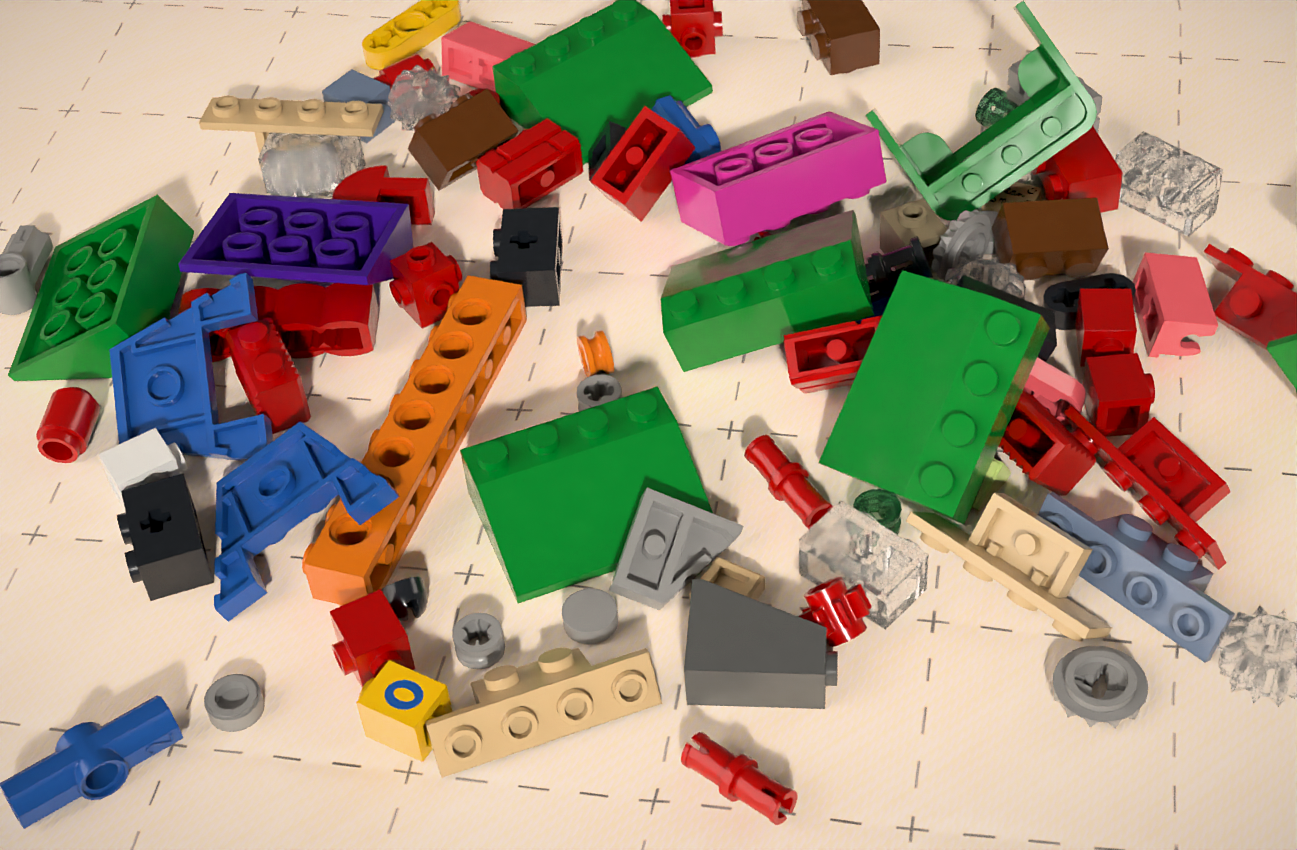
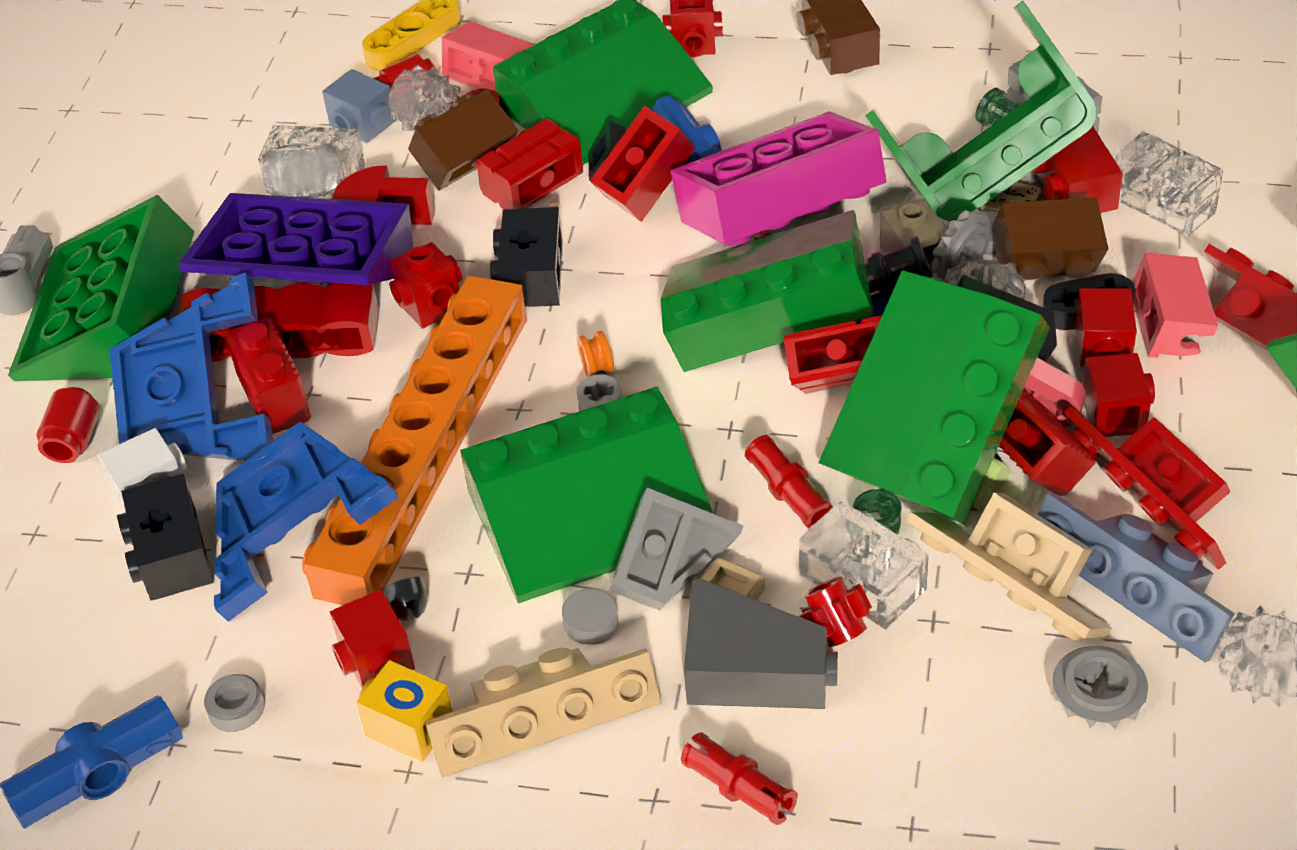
tan bracket [199,96,384,156] -> none
light grey bush [452,613,505,669] -> none

